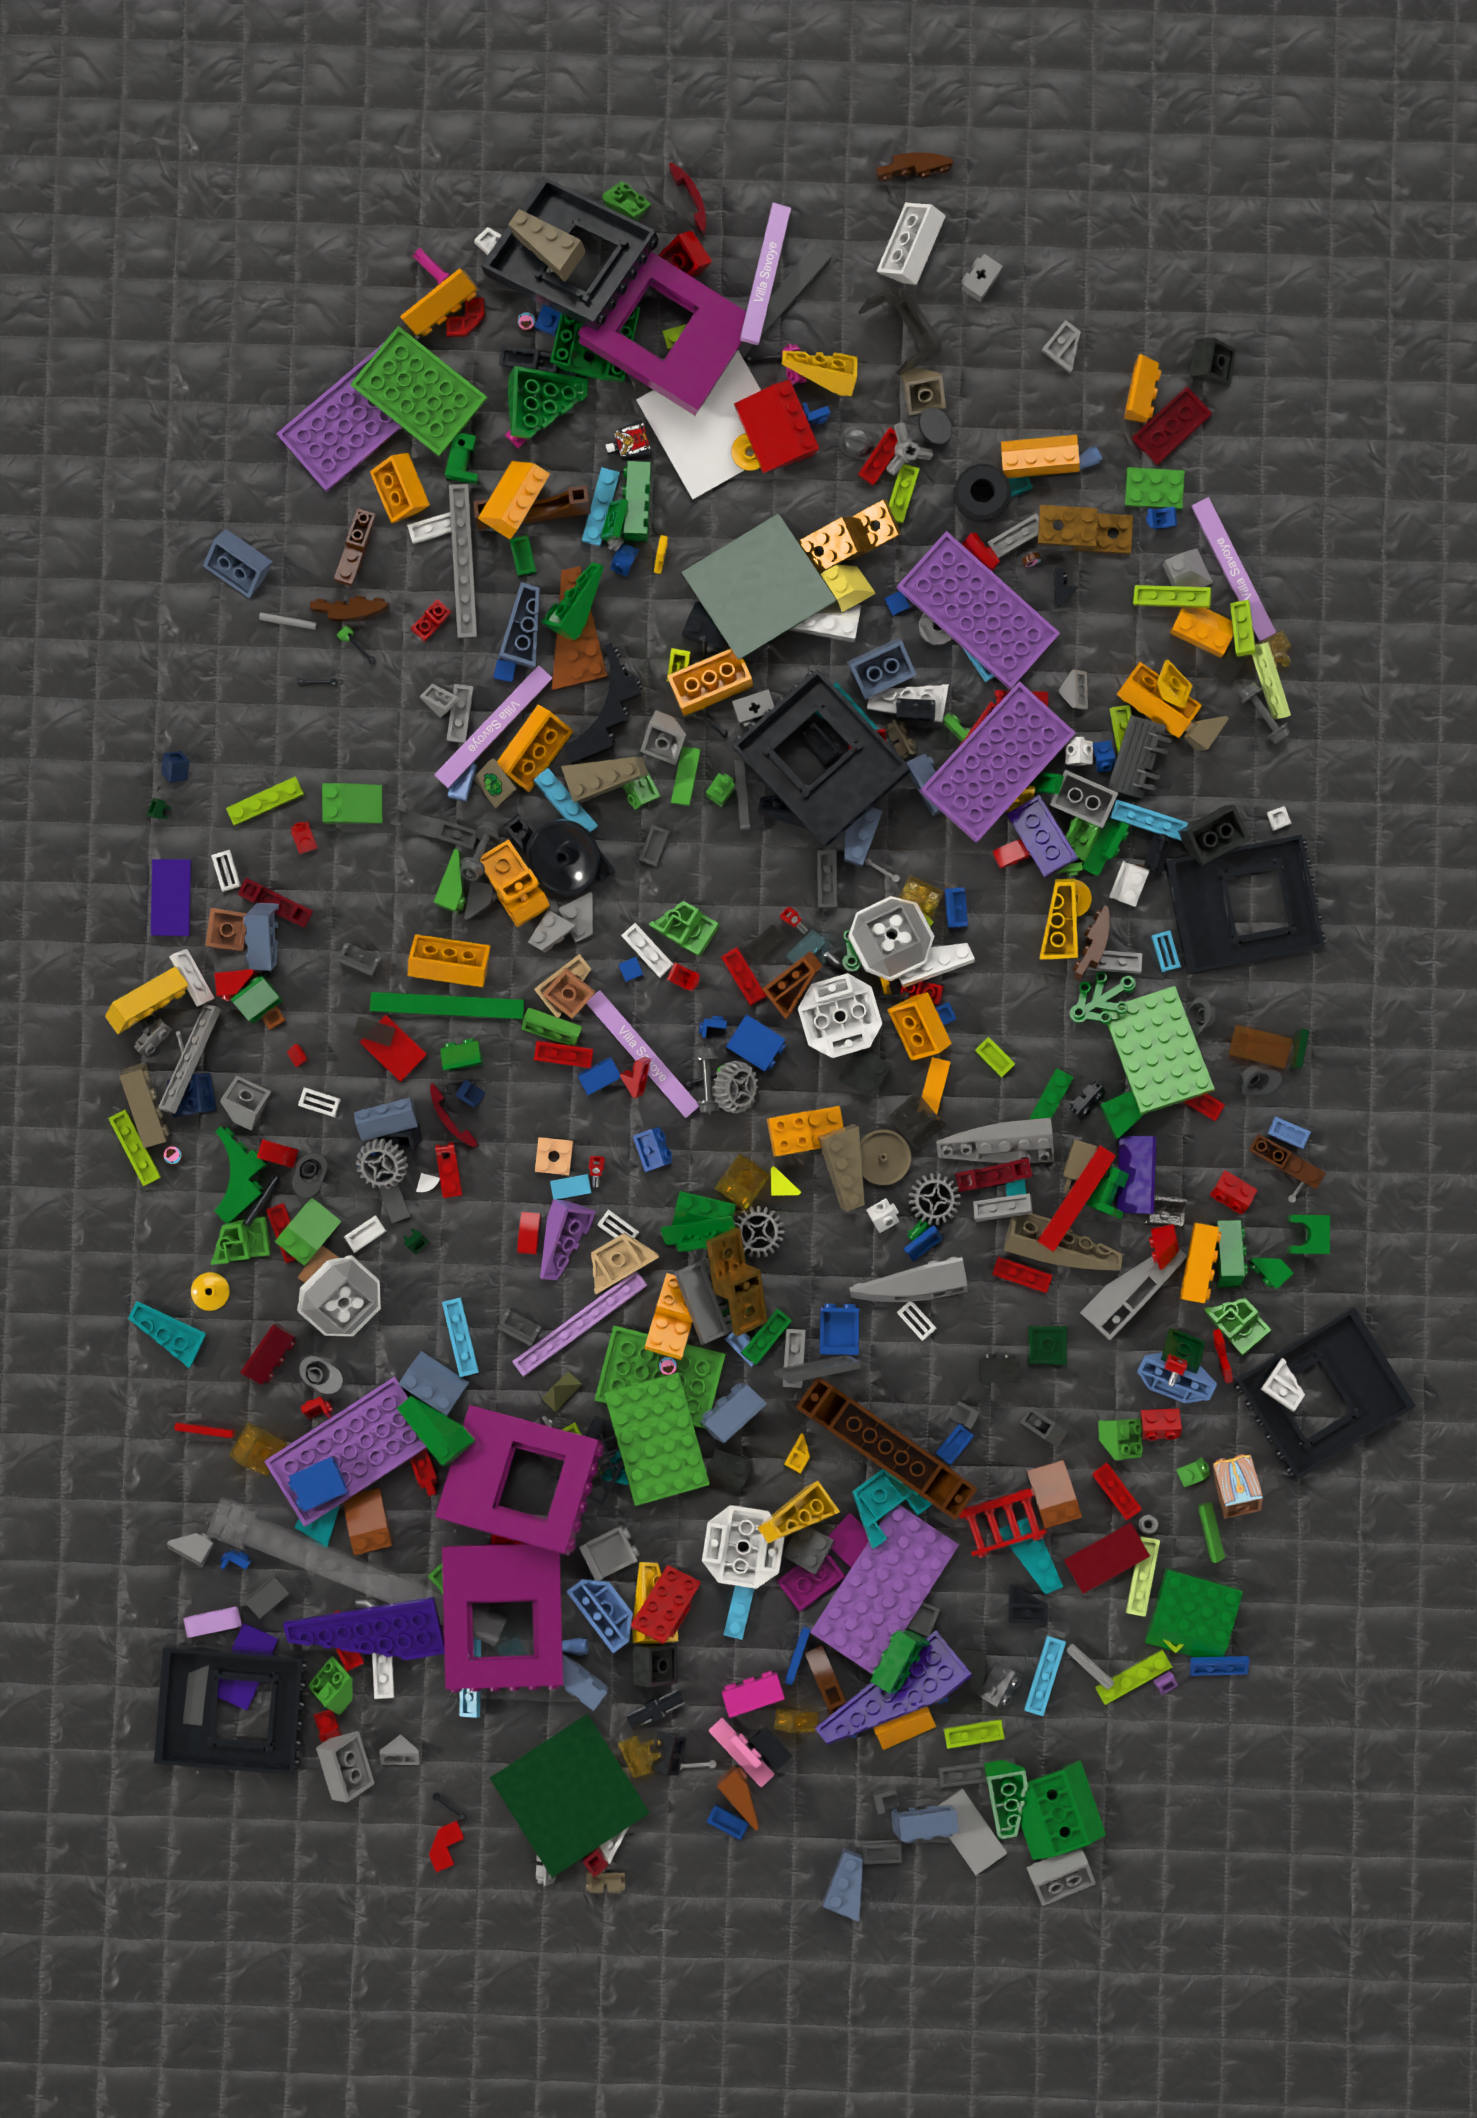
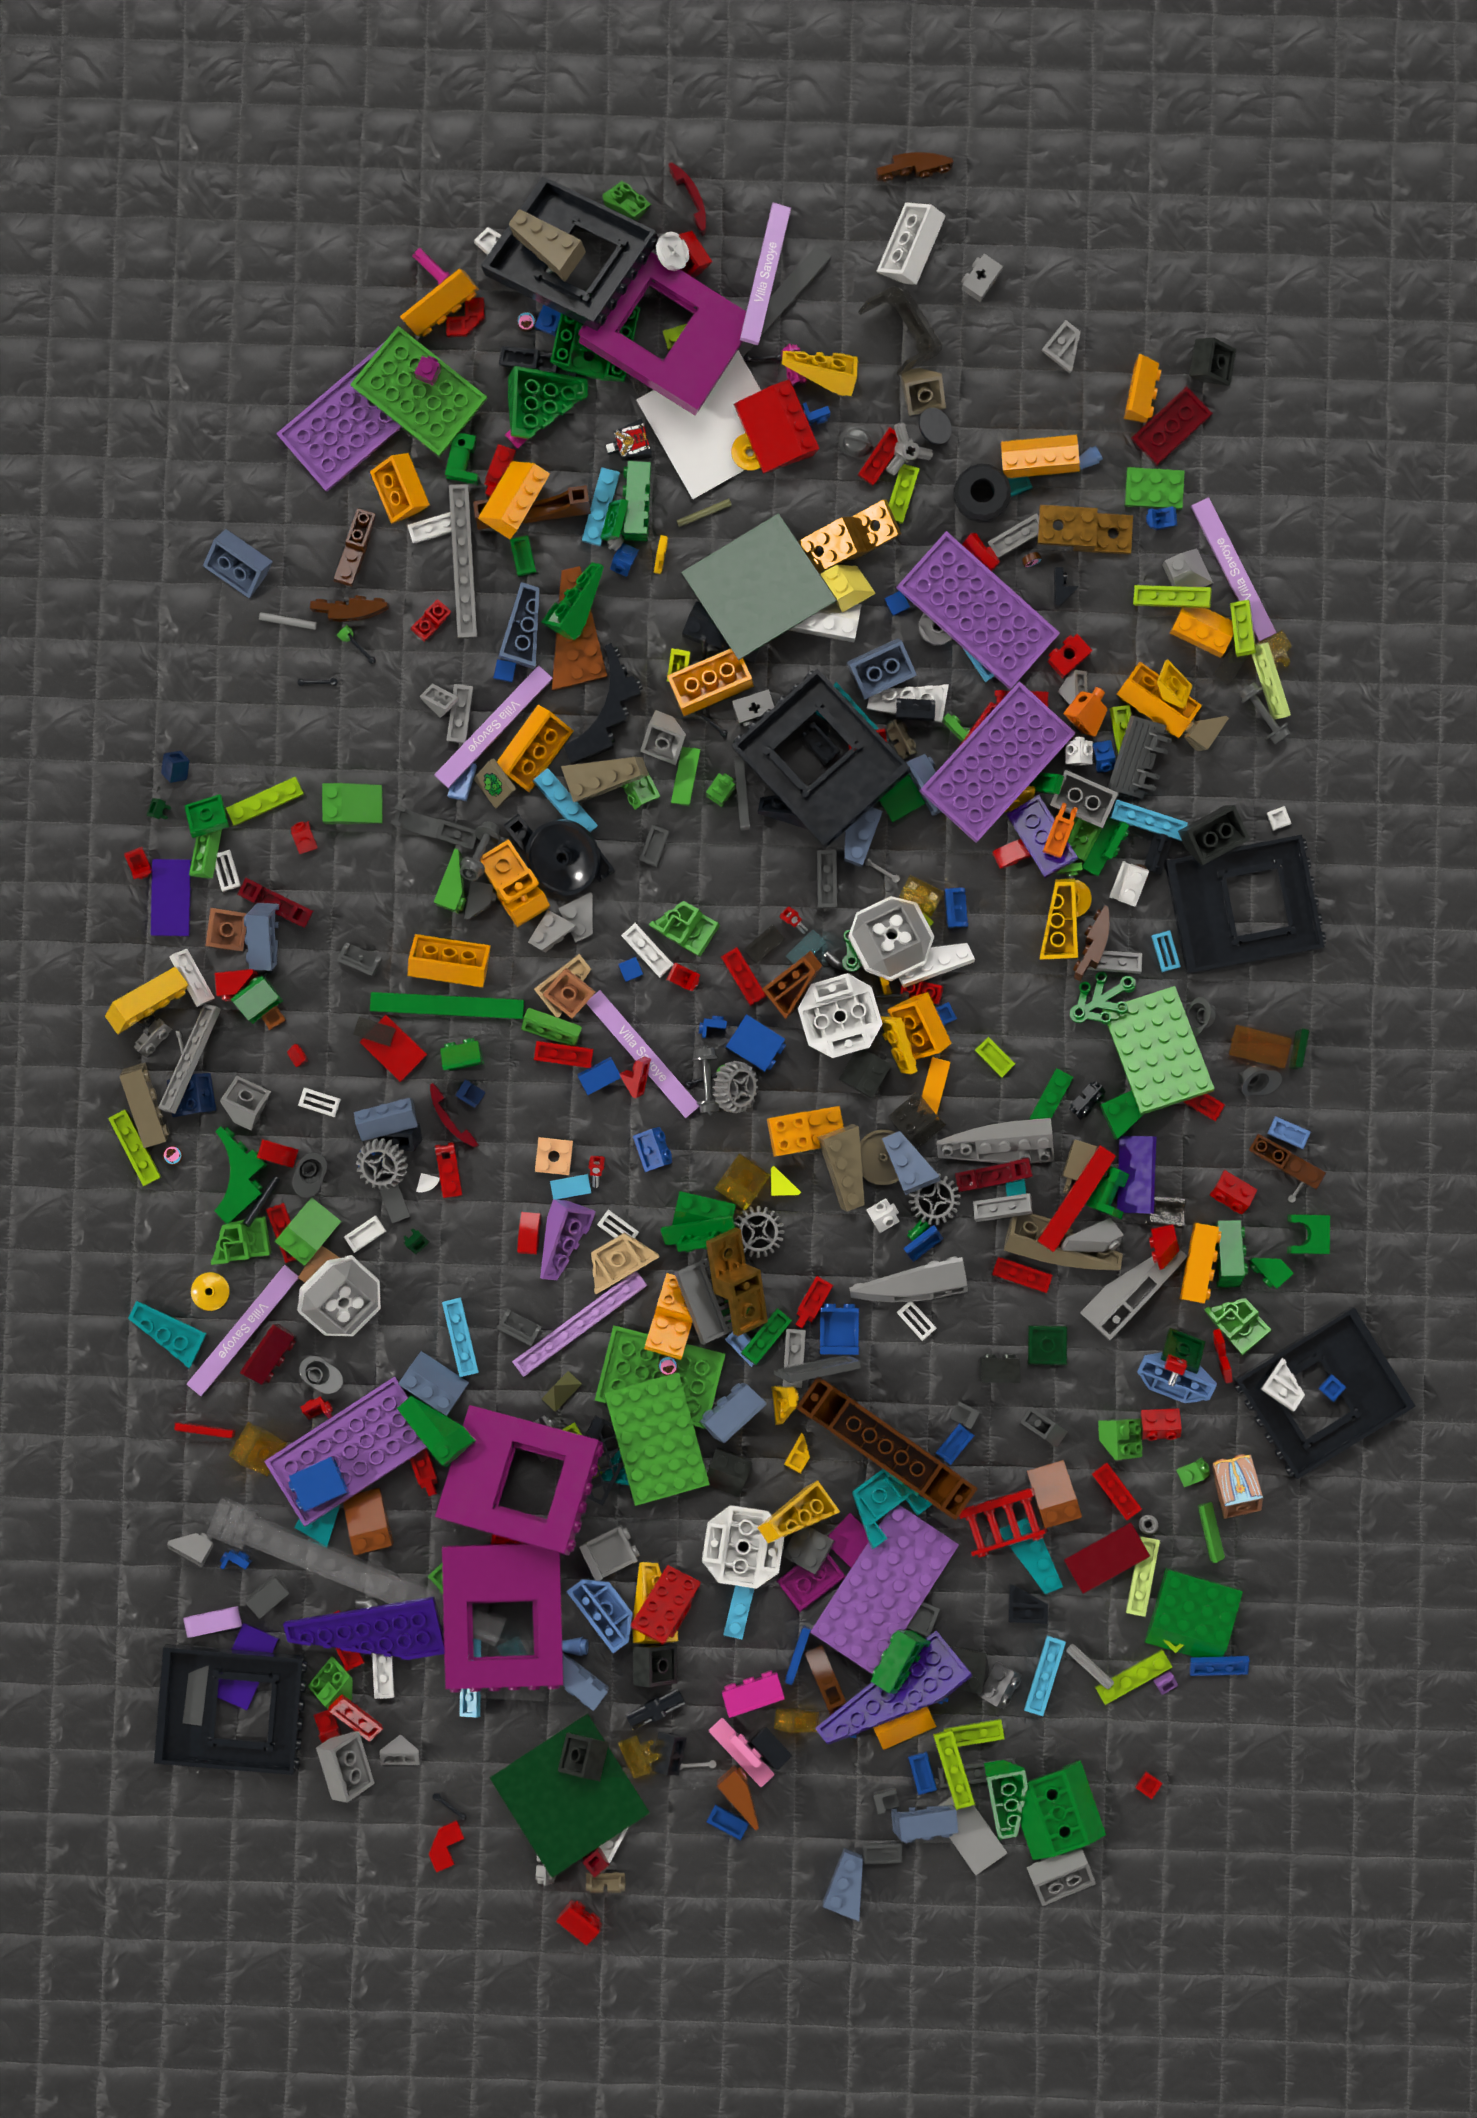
none -> red bracket [124,847,151,879]
none -> green tile [184,794,229,838]
none -> lavender tile [186,1265,299,1396]
none -> bright green slope [189,829,222,879]
none -> plate [328,1694,383,1742]
none -> magenta brick [414,356,441,386]
none -> red hinge [484,444,516,497]
none -> red slope [556,1899,602,1946]
none -> pearl dark grey slope [558,1733,609,1781]
none -> white tile [656,232,689,271]
none -> olive bar [676,499,732,527]
none -> yellow wing [771,1386,799,1425]
none -> red hinge [796,1276,834,1329]
none -> green tile [879,774,925,823]
none -> yellow wing [880,1016,917,1074]
none -> sand blue wedge [882,1131,941,1195]
none -> blue tile [908,1751,937,1795]
none -> lime plate [933,1729,975,1810]
none -> orange hinge [1042,803,1078,858]
none -> red brick [1048,634,1093,679]
none -> light grey slope [1061,1218,1124,1252]
none -> orange torso [1063,687,1107,737]
none -> red plate [1135,1771,1163,1799]
none -> blue tile [1318,1374,1347,1402]

